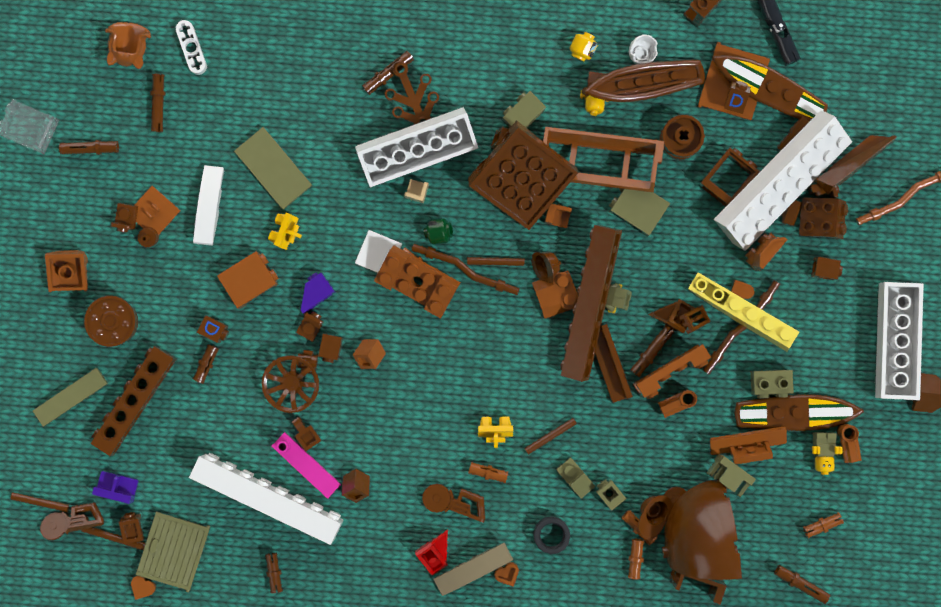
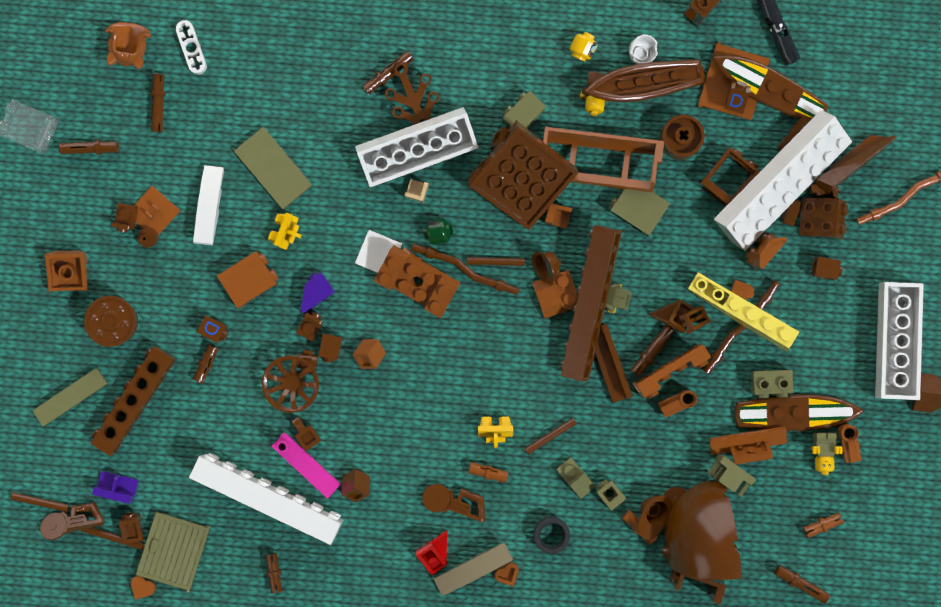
dark orange pin [628,539,644,579] -> none

